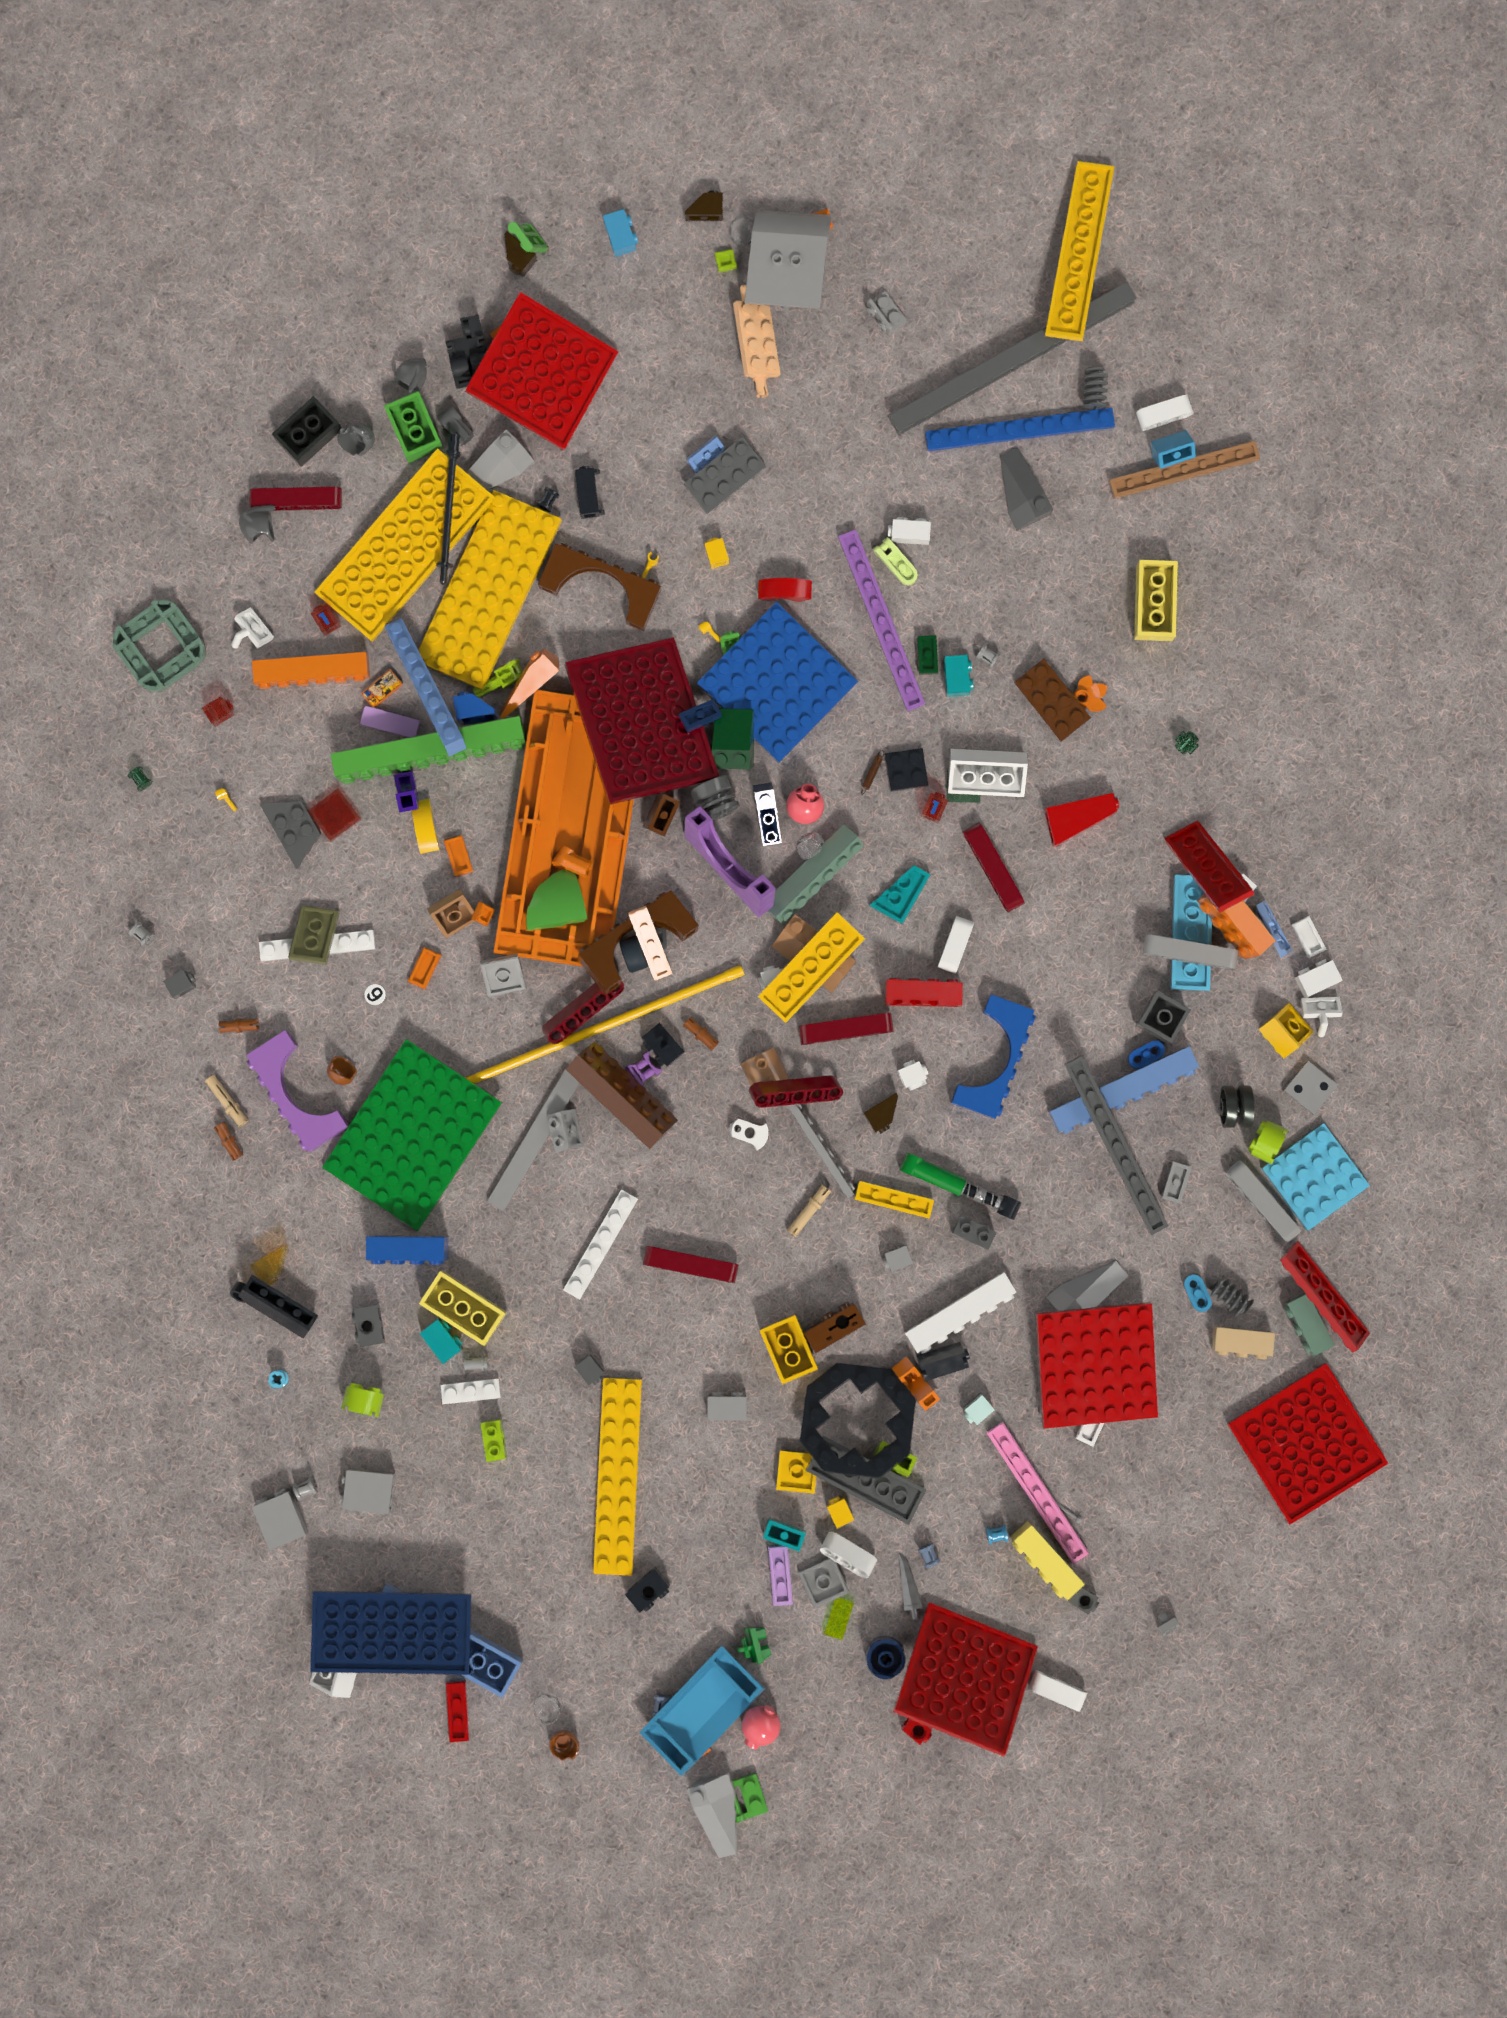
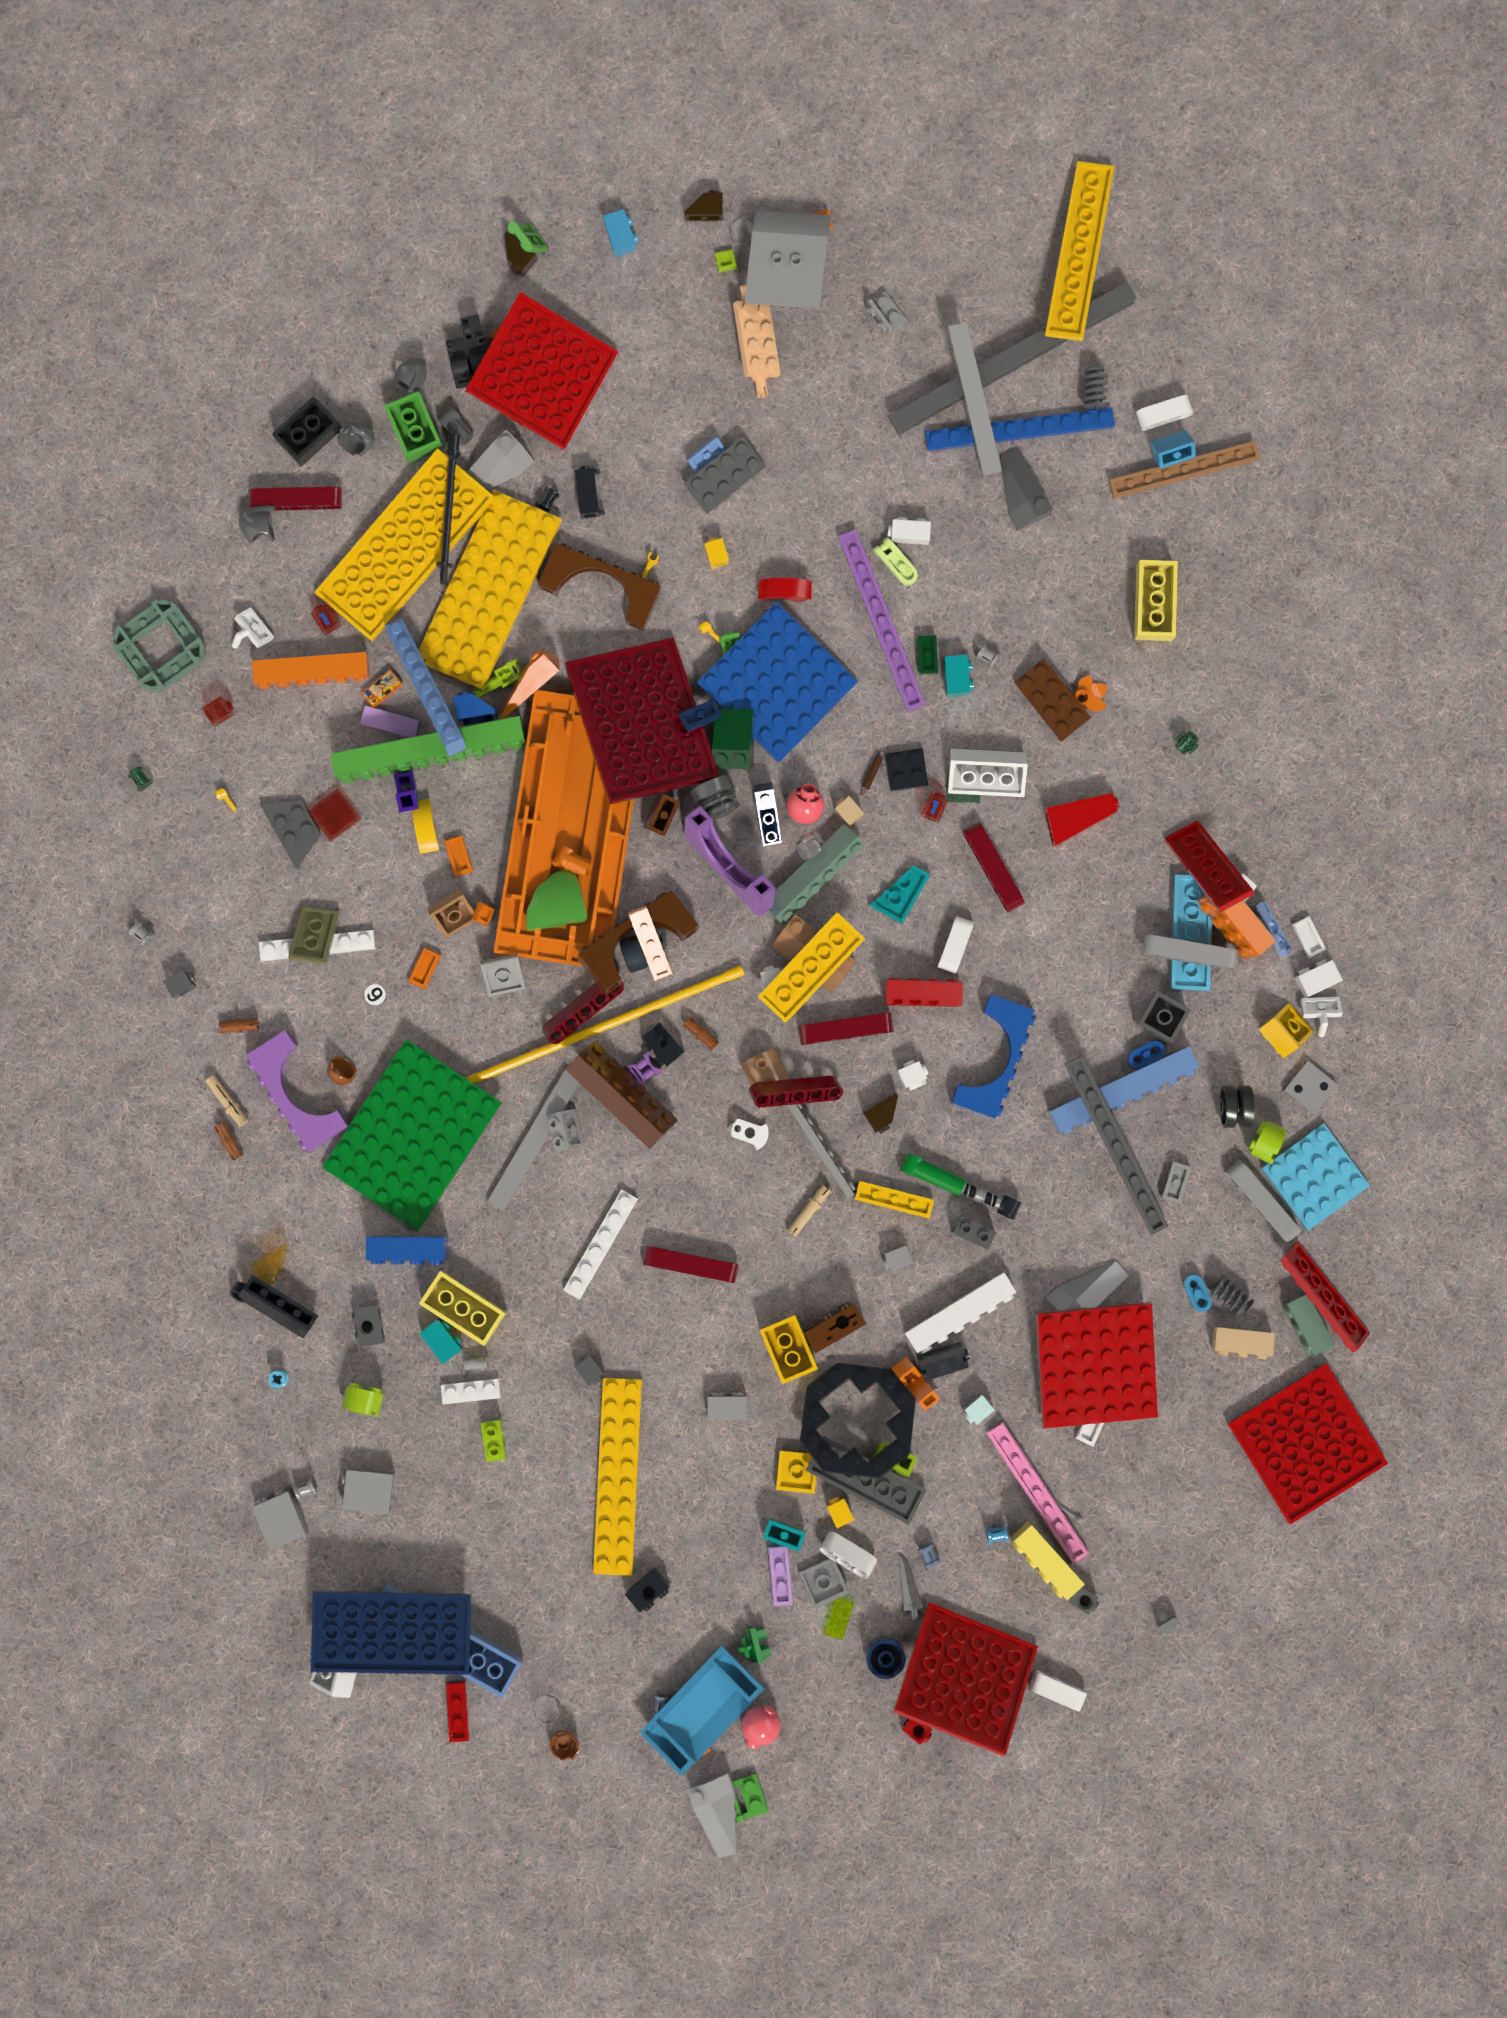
none -> tan brick [834,796,864,828]
none -> light grey tile [947,322,1002,476]

